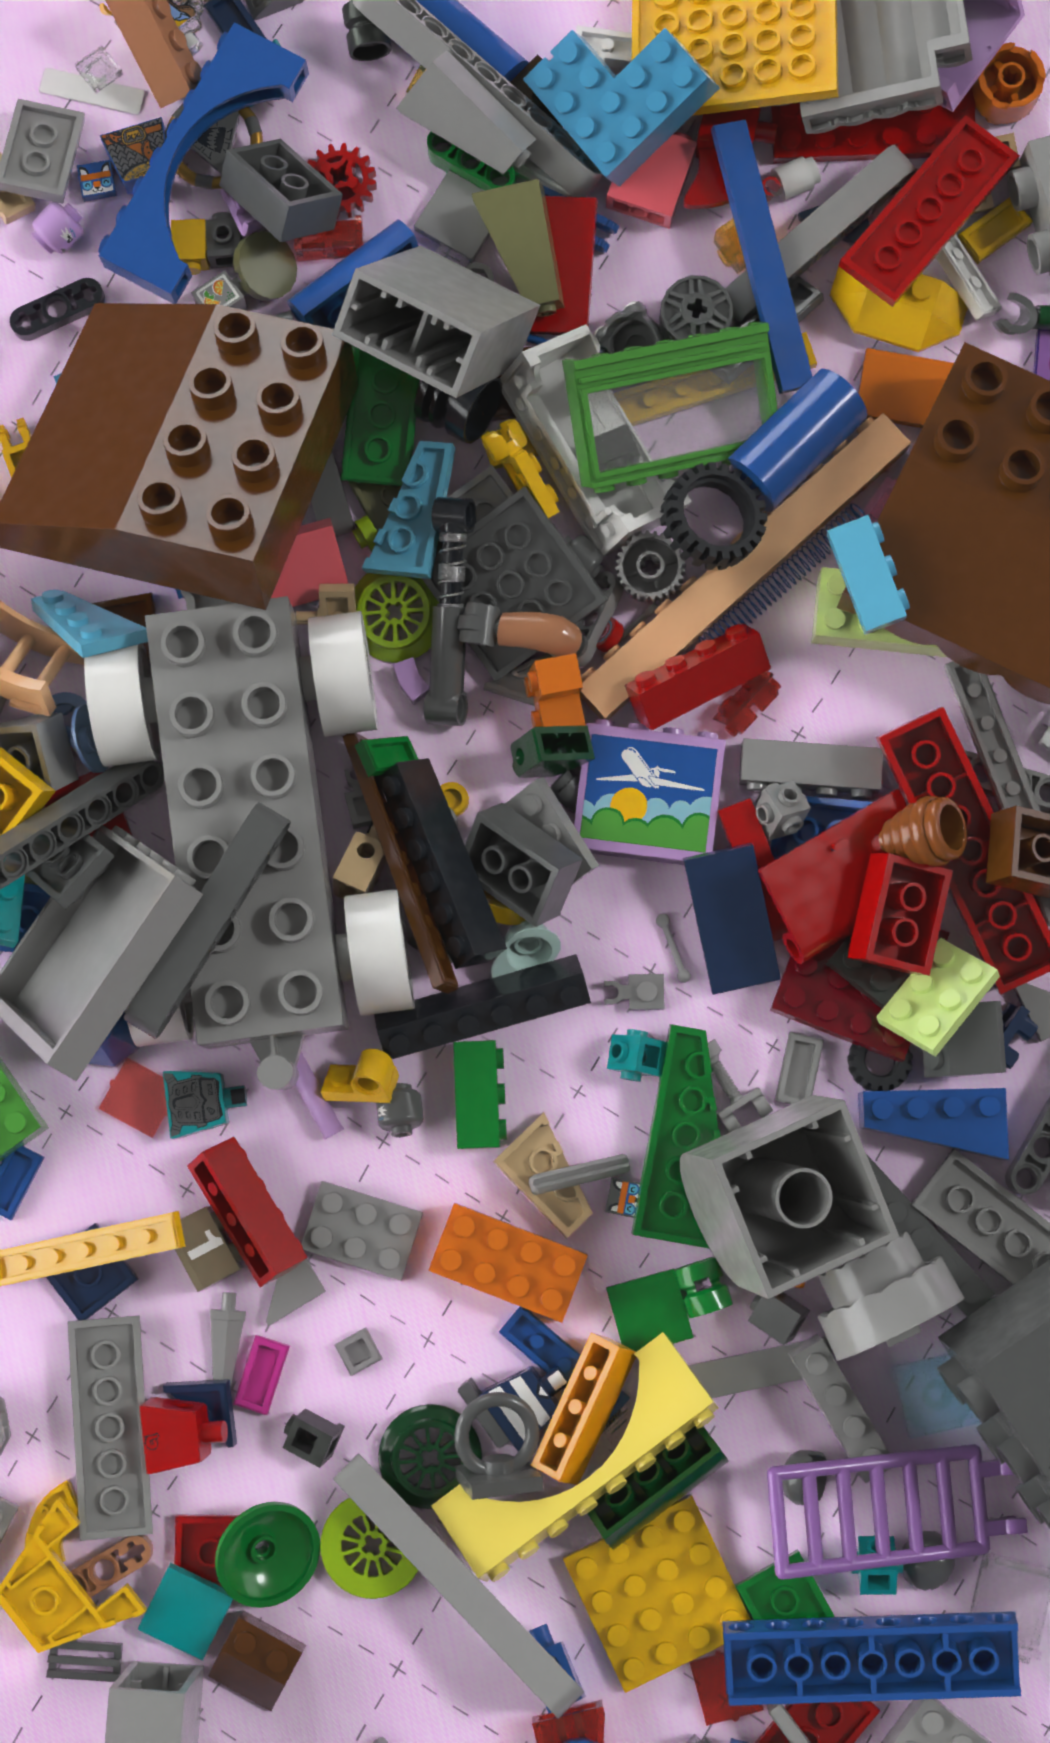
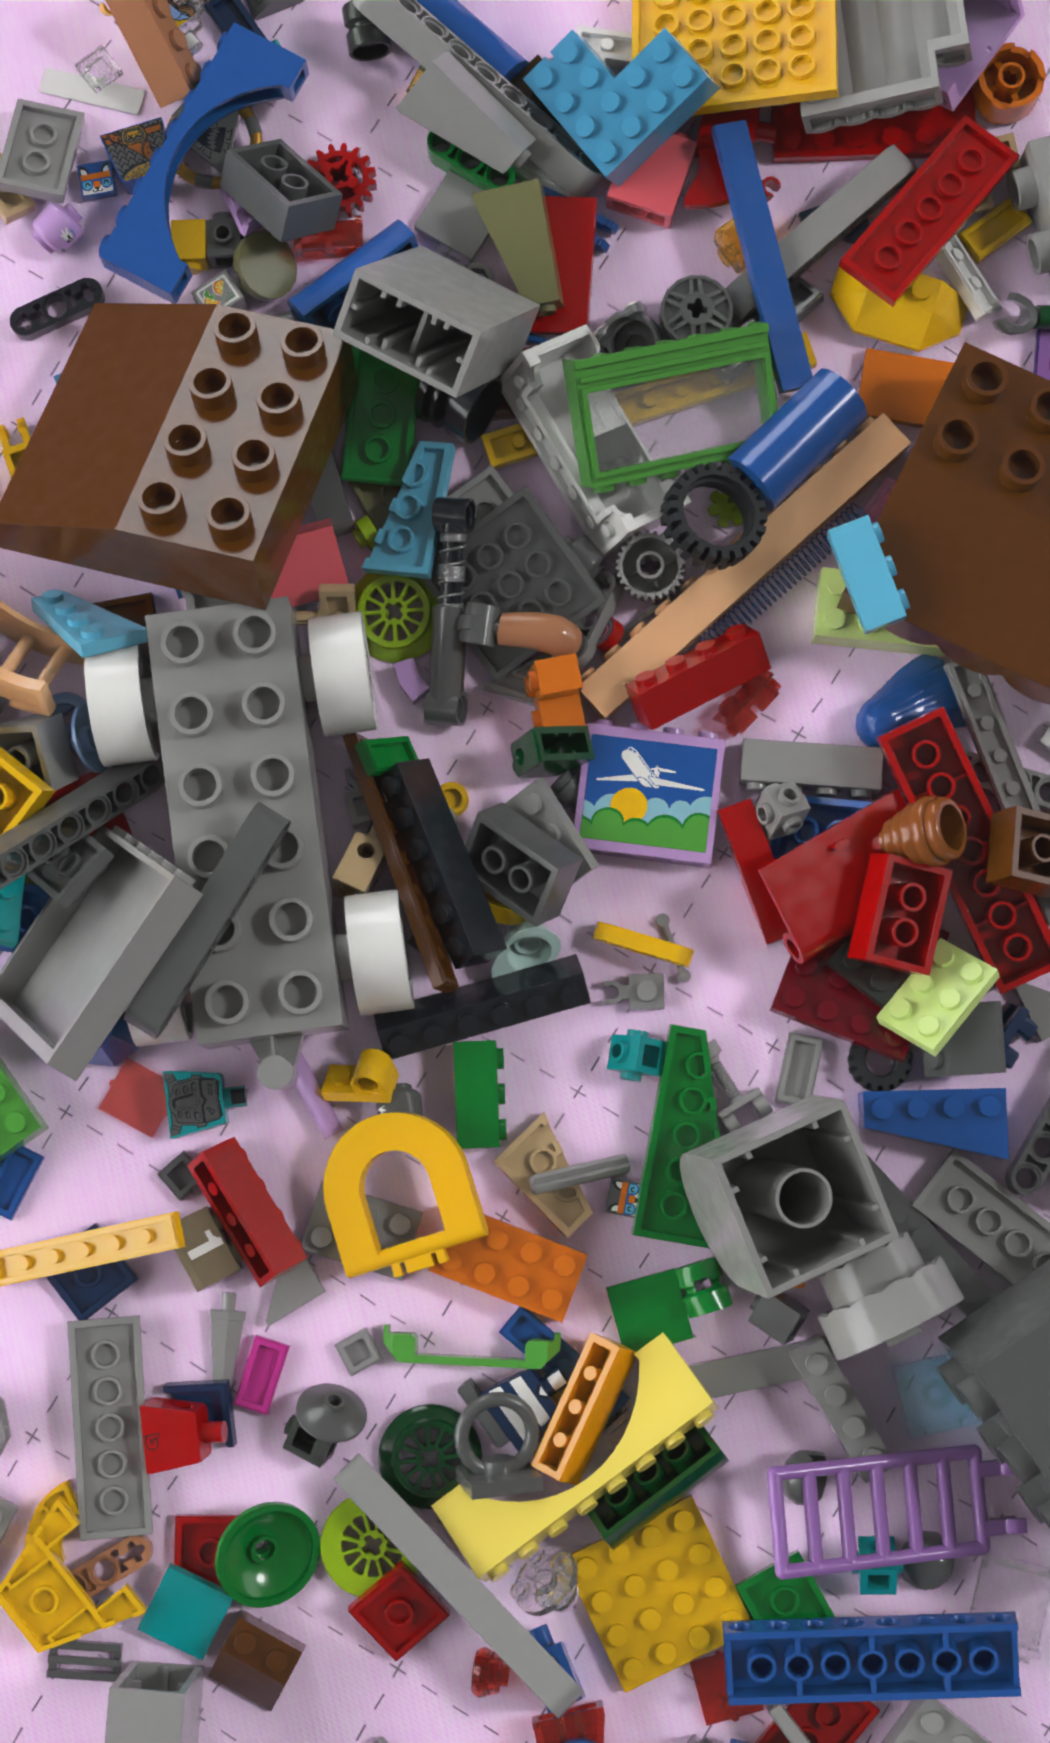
yellow plate [481,419,560,519] -> none
dark blue tile [683,843,781,995] -> none
white brick [770,156,821,201] -> none
none -> dark grey tile [157,1151,199,1201]
none -> dark grey dish [296,1383,367,1443]
none -> yellow piece [323,1112,489,1279]
none -> red tile [348,1560,450,1662]
none -> bright green piece [383,1324,561,1369]
none -> clear red cone [471,1647,510,1698]
none -> clear plate [510,1546,579,1616]
none -> yellow beam [592,921,694,968]
none -> lime plant [707,490,743,528]
none -> blue hair [855,655,967,748]

